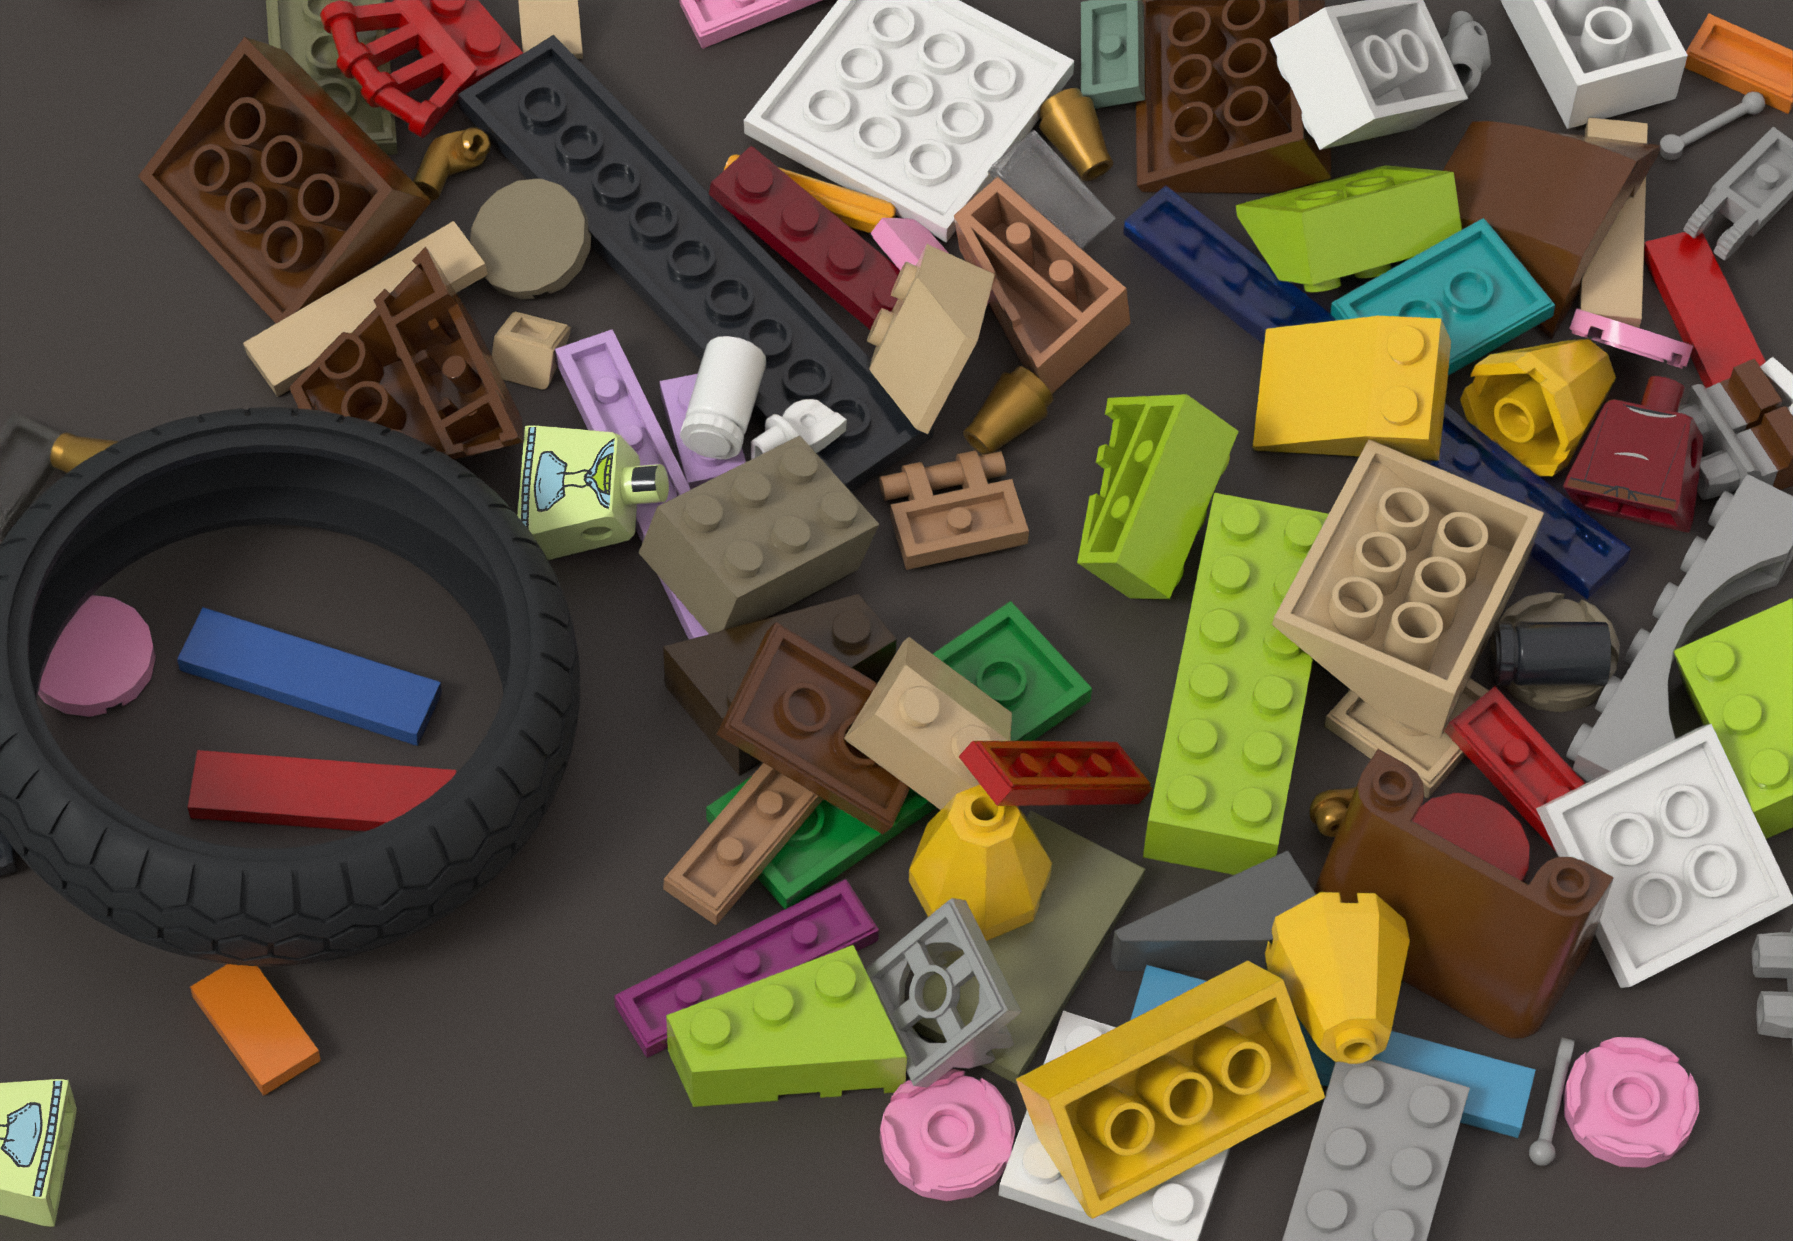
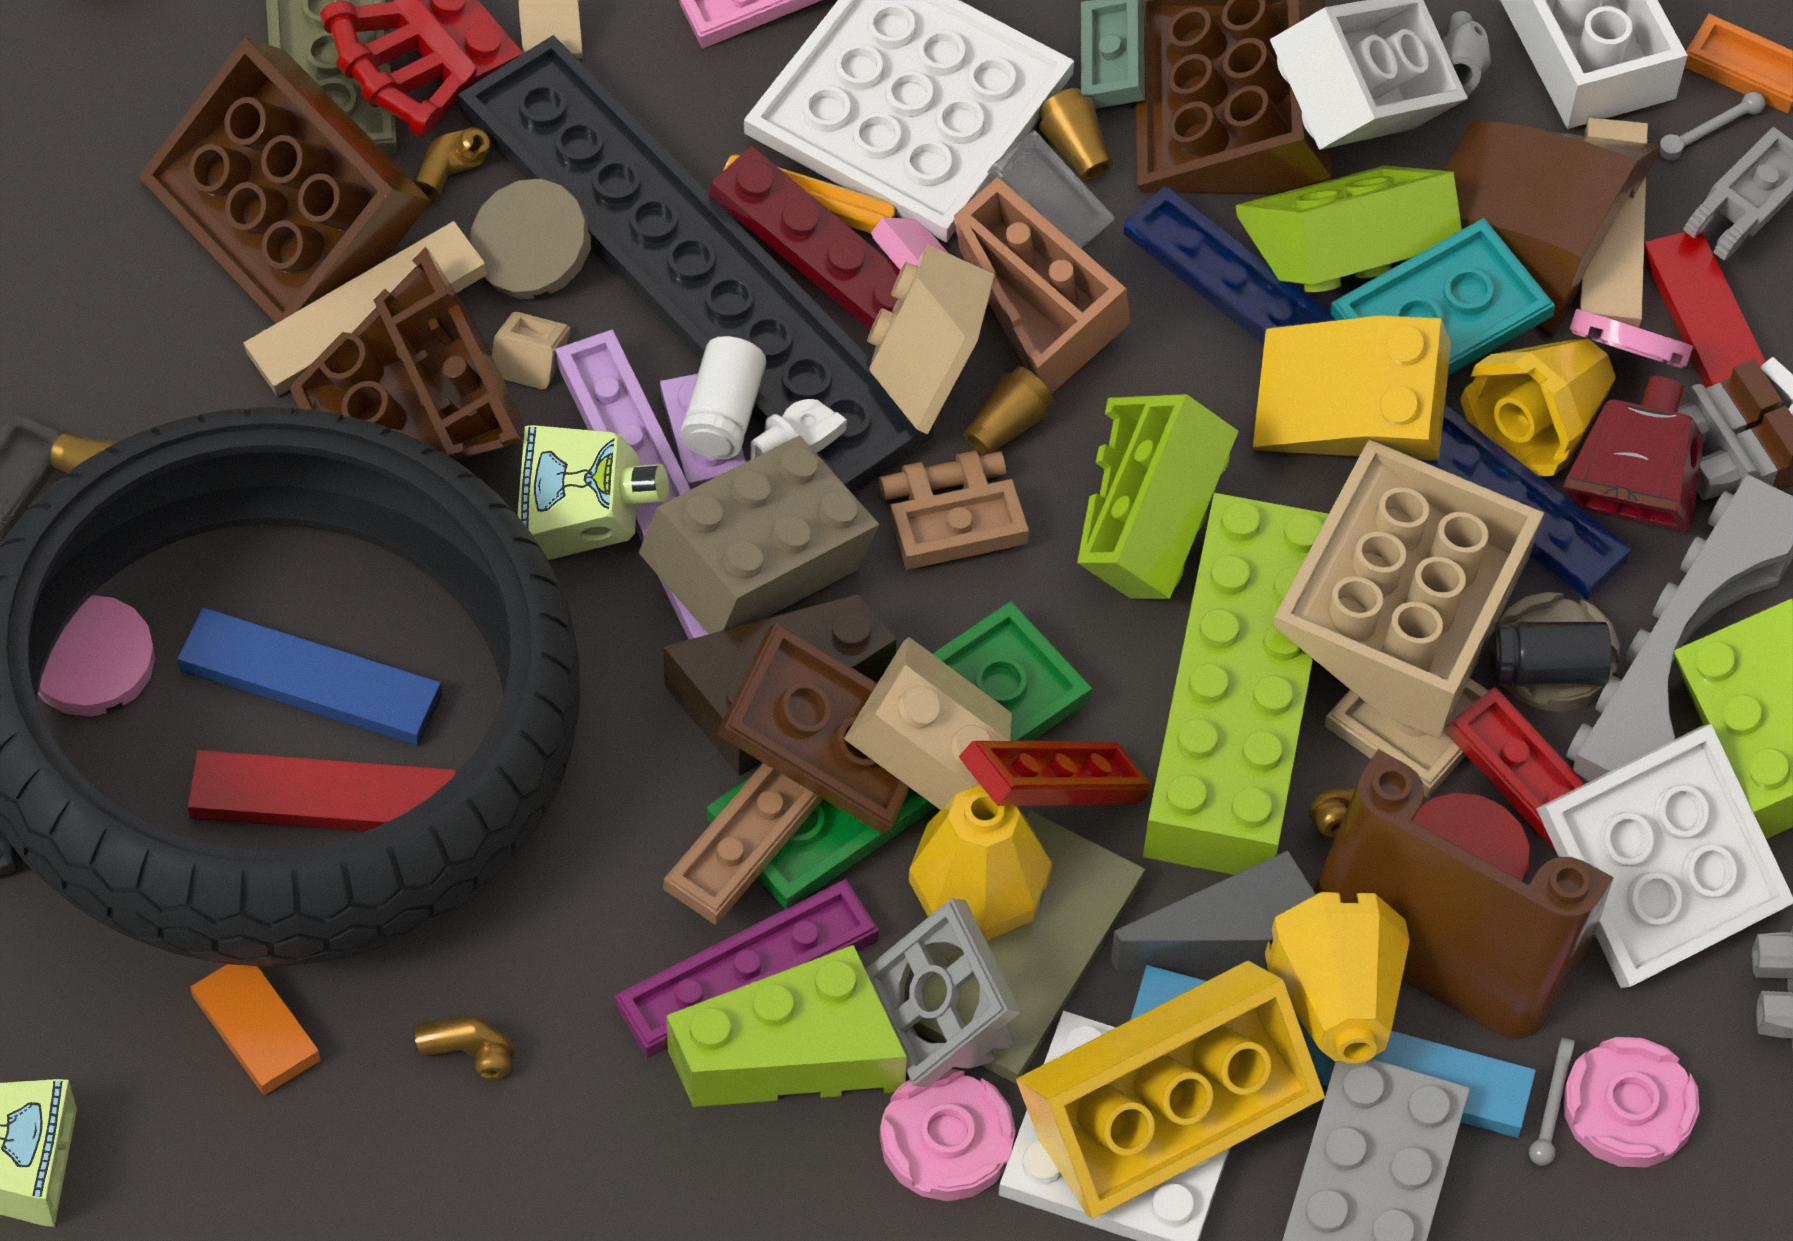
none -> pearl gold arm [415,1015,515,1080]

